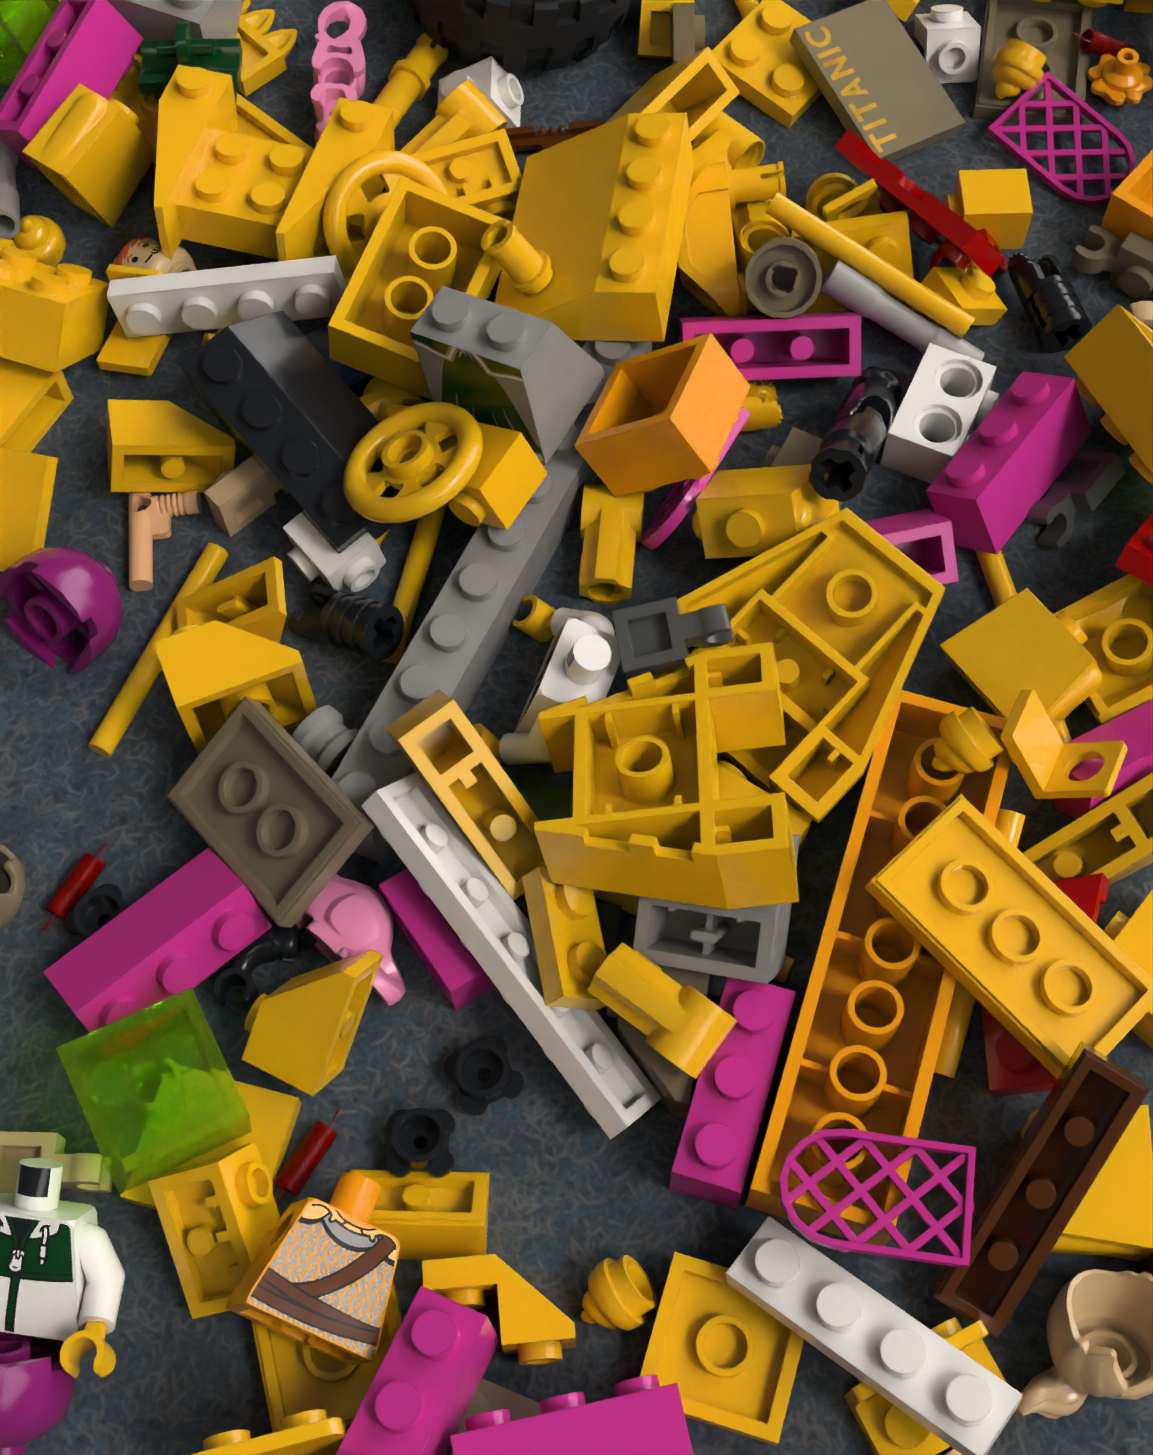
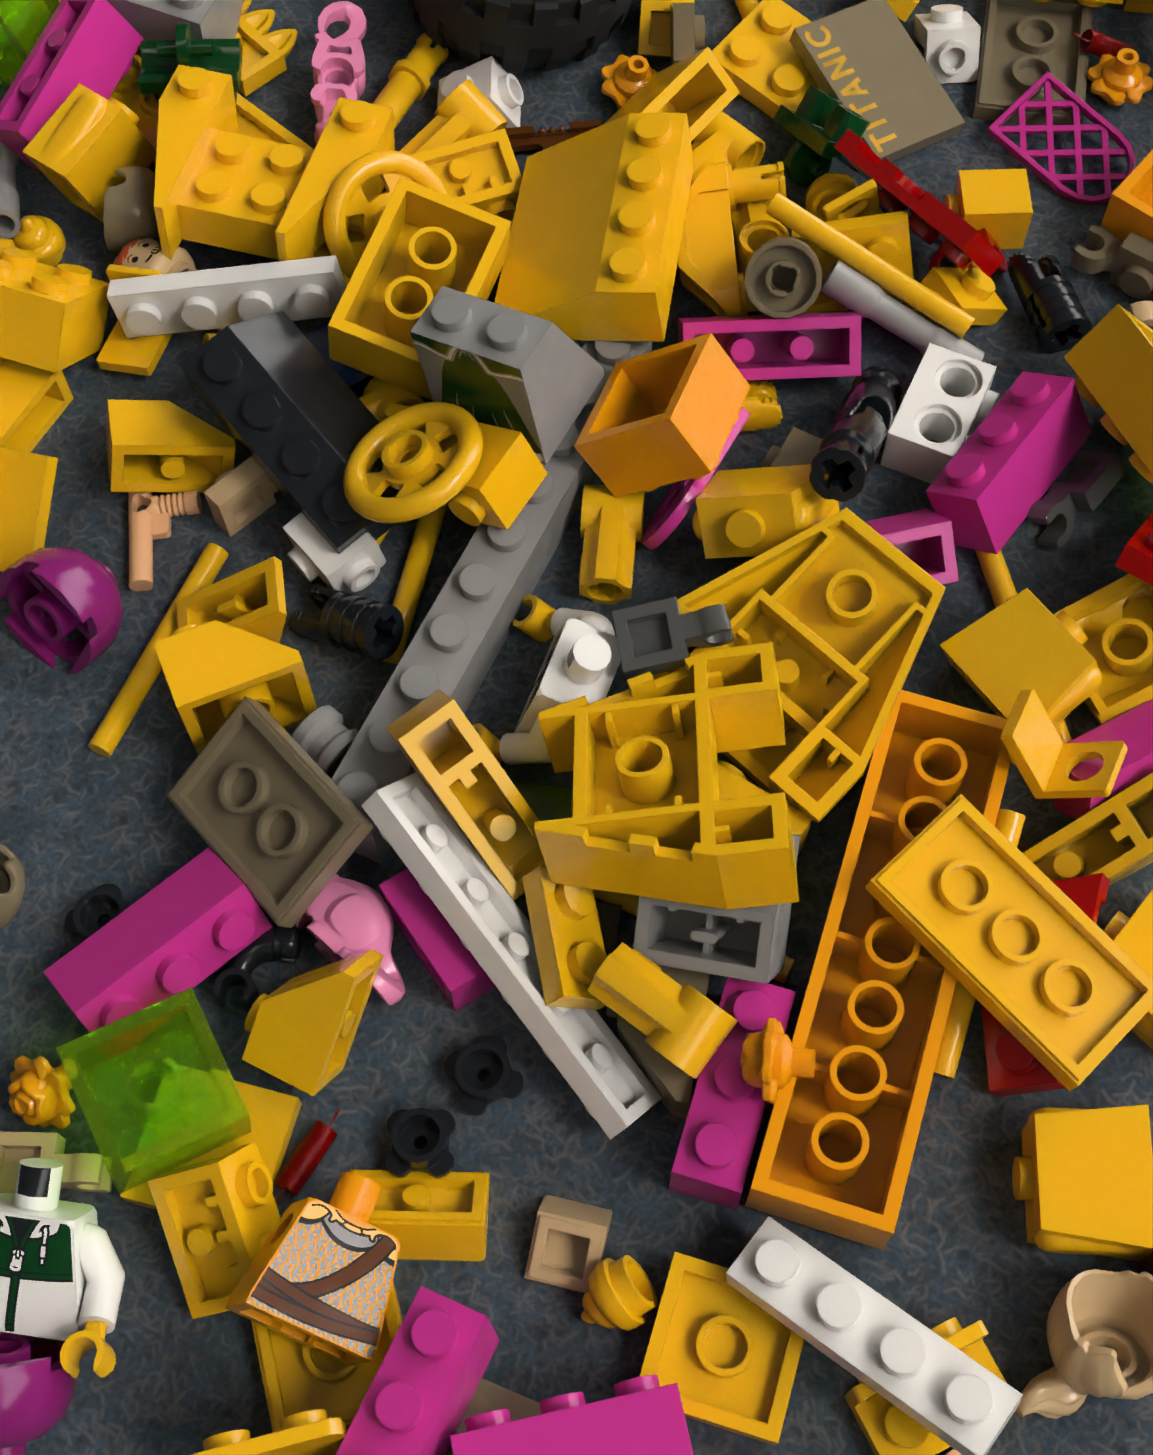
red piece [42,842,108,932] -> none
yellow slope [422,1254,577,1365] -> none
yellow pin [481,219,553,294] -> none
dark pink window [778,1128,976,1269] -> none
yellow plate [931,706,1004,774] -> none
reddish brown slope [933,1041,1151,1337] -> none
yellow plate [991,38,1047,99] -> none
none -> light orange plant [8,1055,81,1129]
none -> dark tan hair [103,165,160,253]
none -> tan slope [524,1195,613,1293]
none -> light orange plant [601,54,658,109]
none -> light orange plant [740,1018,815,1104]
none -> dark green hips [773,85,871,187]

